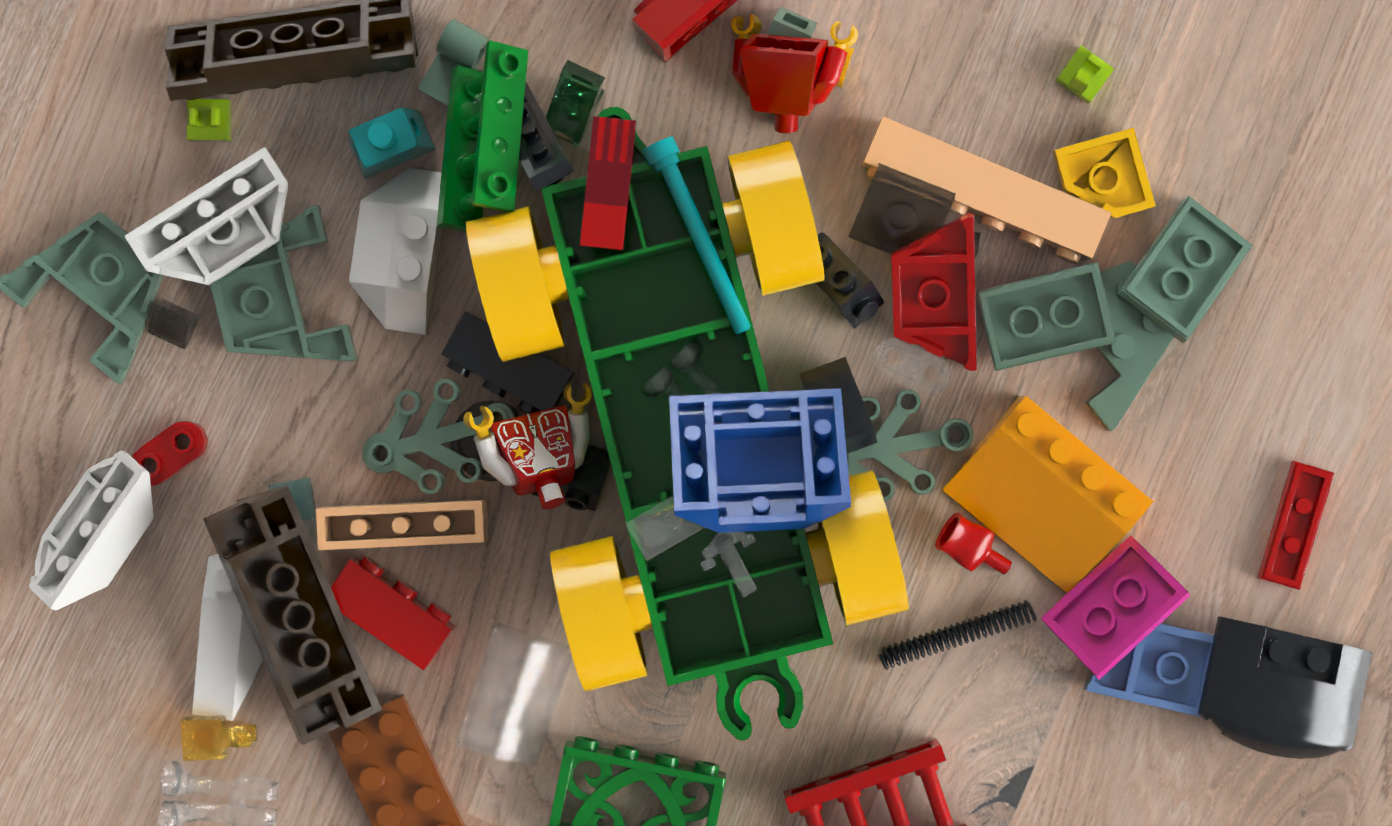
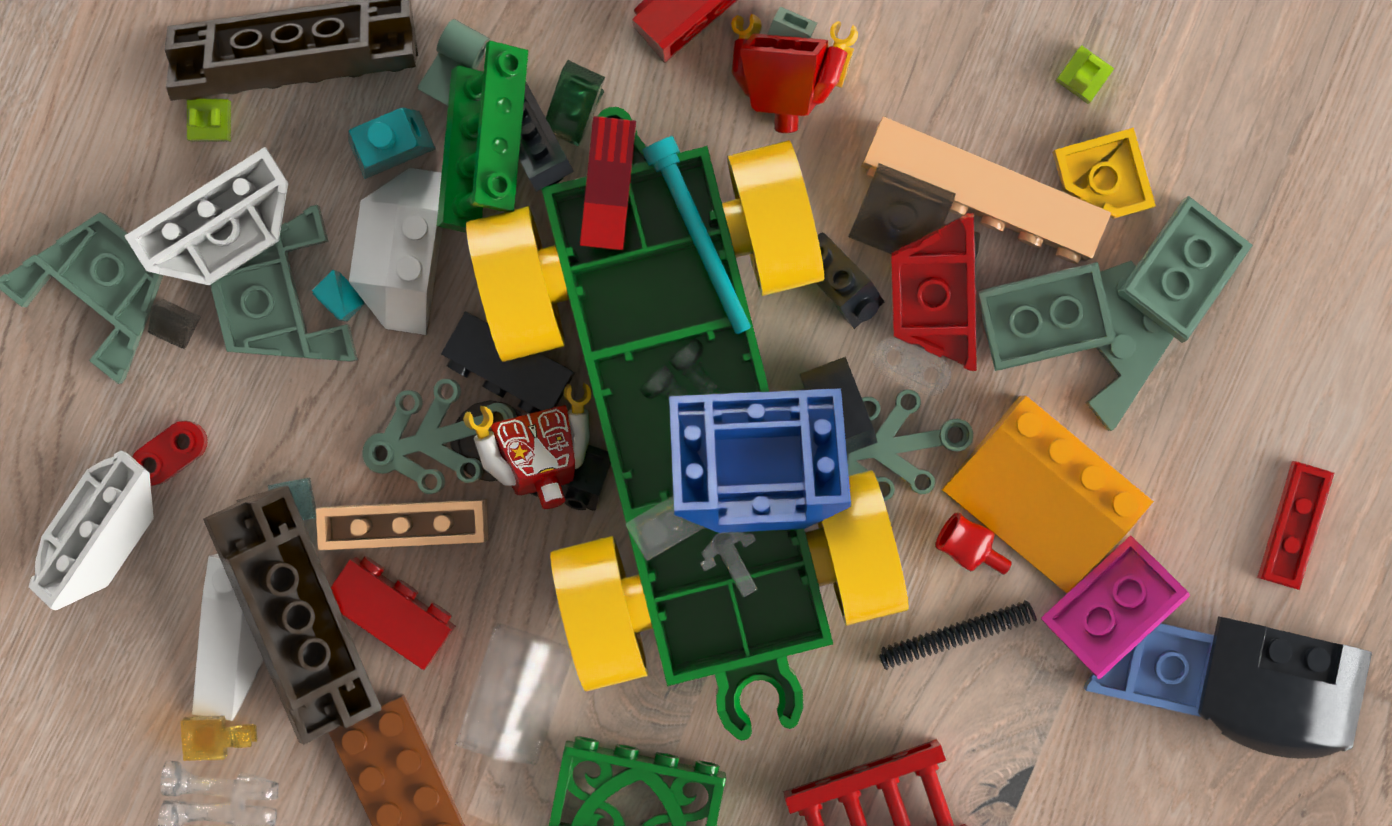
none -> teal slope [312,270,365,322]

